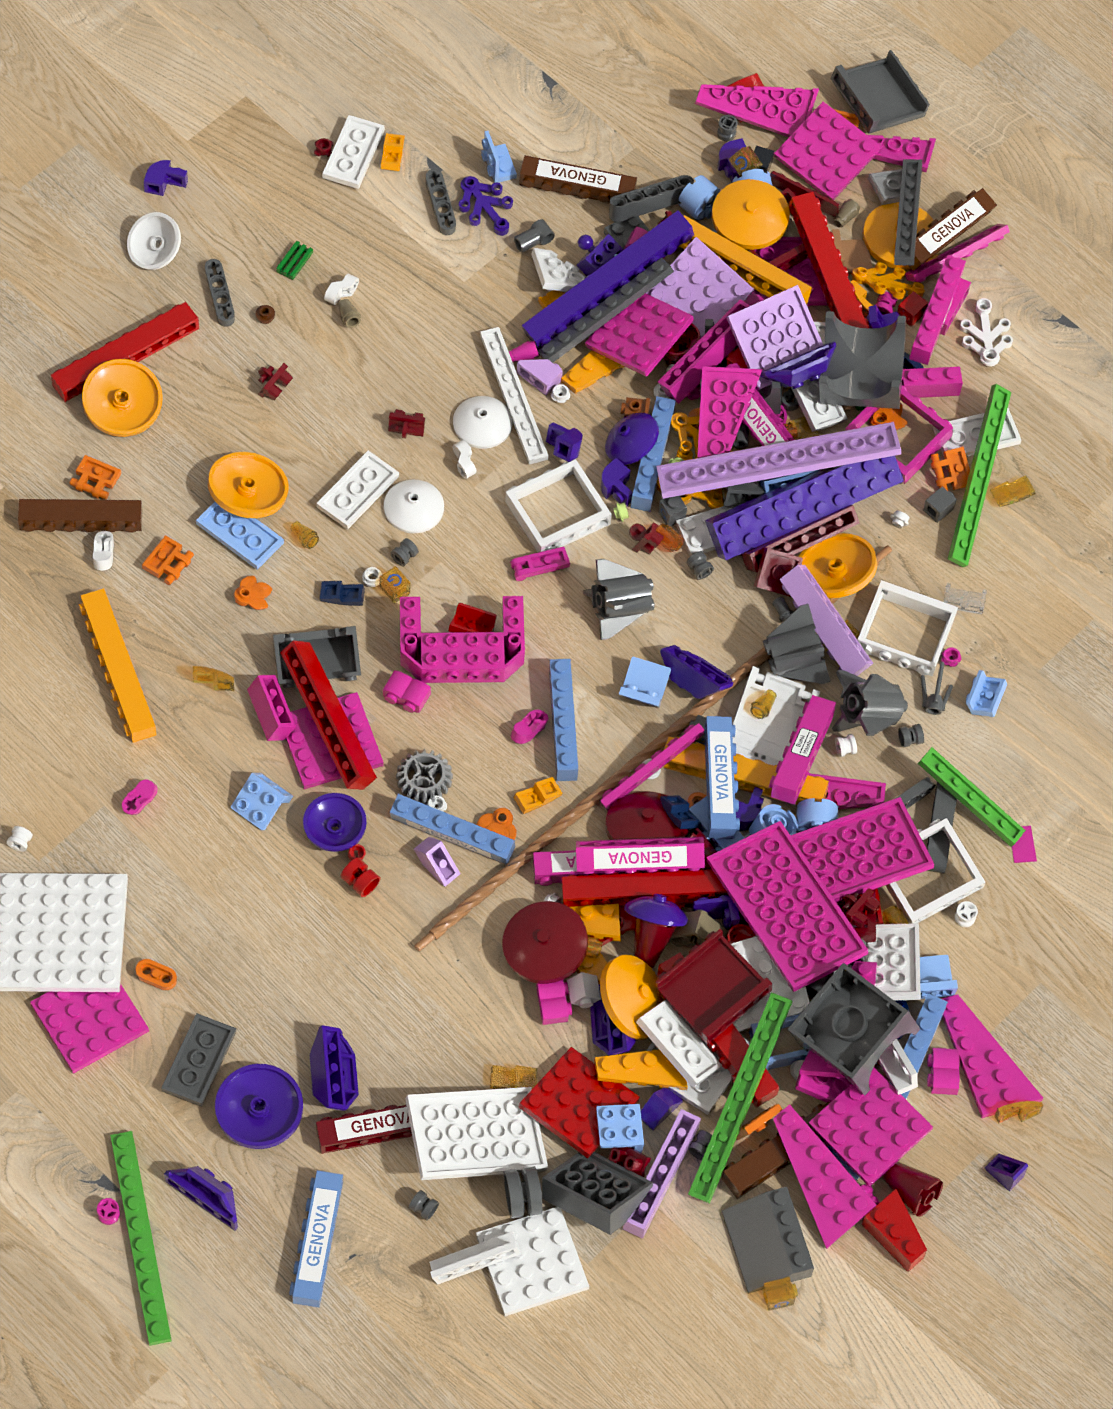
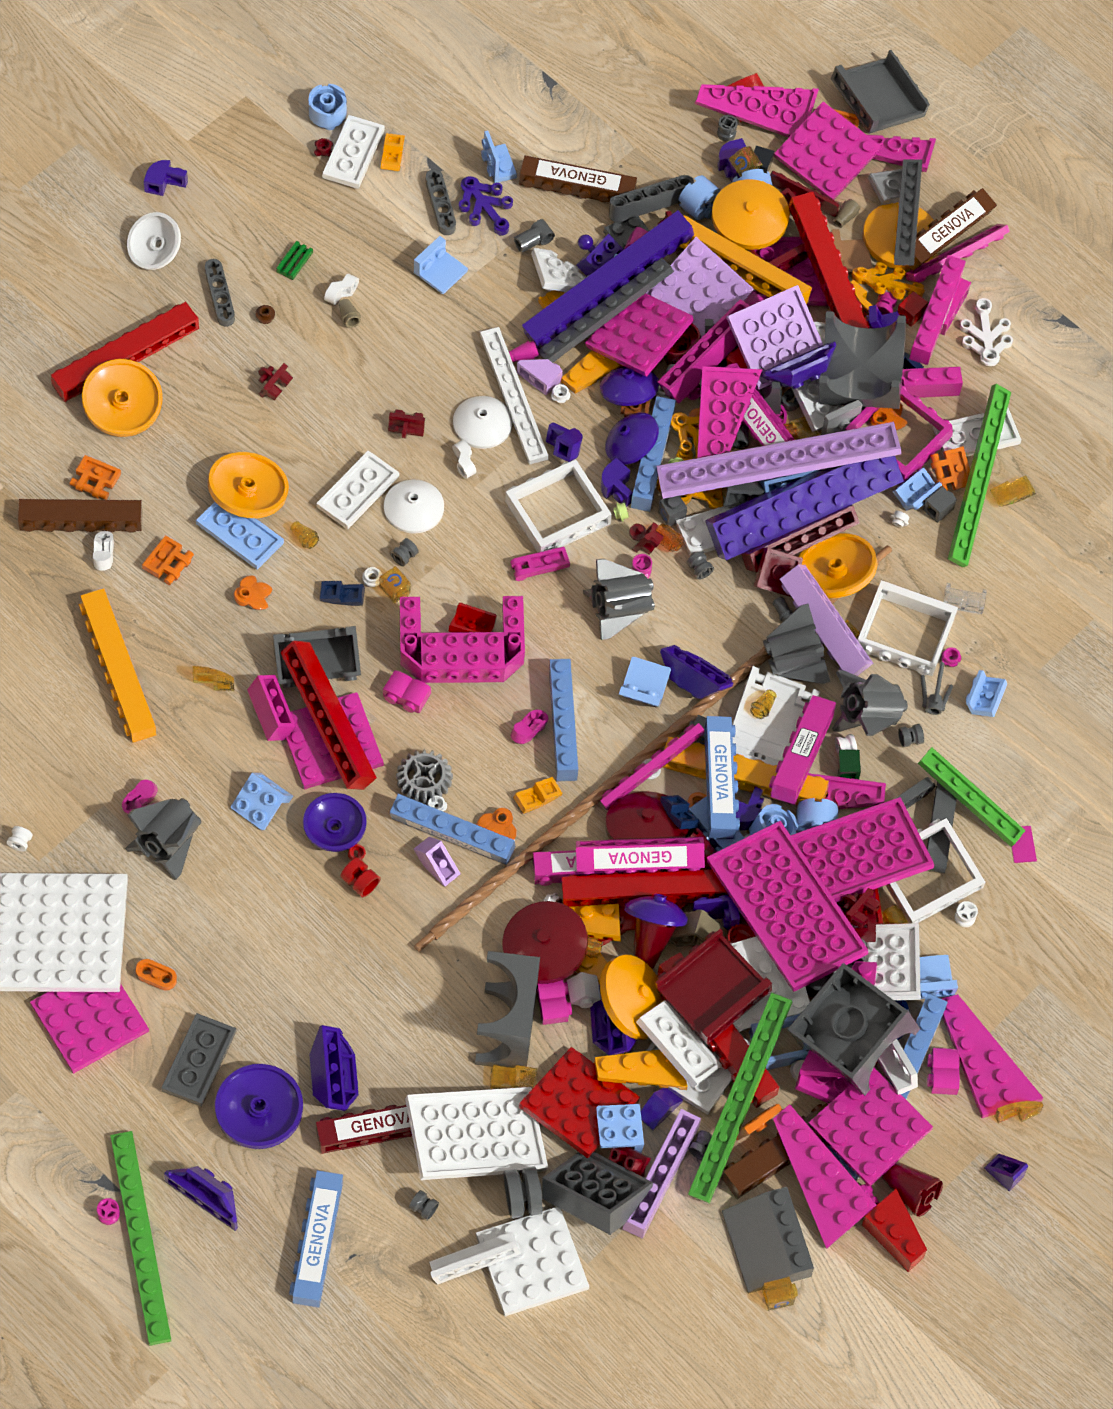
none -> dark grey brick [125,798,201,880]
none -> light blue brick [308,84,347,130]
none -> light blue bracket [414,236,468,294]
none -> dark grey piece [475,951,540,1071]
none -> dark purple dish [600,366,659,406]
none -> dark pink wheel [632,554,653,579]
none -> light grey plate [821,400,862,435]
none -> dark green panel [837,750,861,780]
none -> light blue bracket [892,467,942,511]

